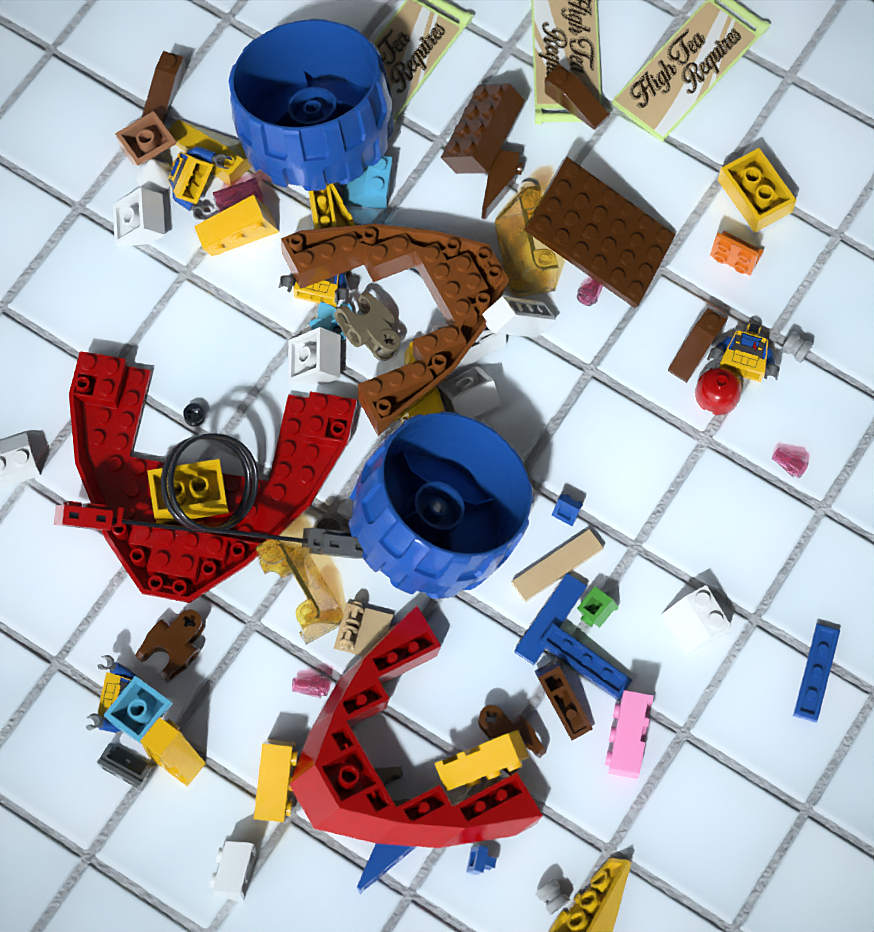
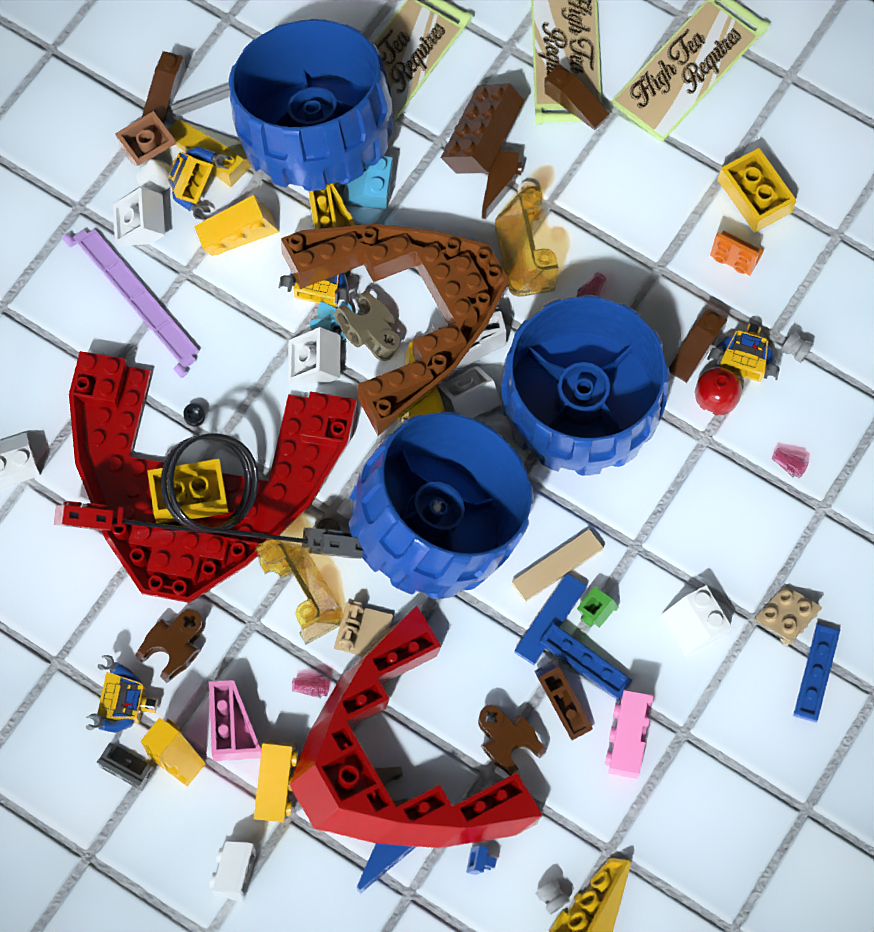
medium azure slope [104,676,173,744] -> none
clear pink brick [212,178,264,213] -> none
yellow wedge [435,730,529,791] -> none
white brick [482,296,556,338] -> none
reddish brown plate [524,156,676,308] -> none
blue tile [551,494,583,526] -> none
none -> lavender piece [62,229,199,378]
none -> light grey axle [171,83,231,117]
none -> bright pink wedge [209,680,261,761]
none -> blue wheel [501,295,669,476]
none -> tan hinge [754,585,822,646]

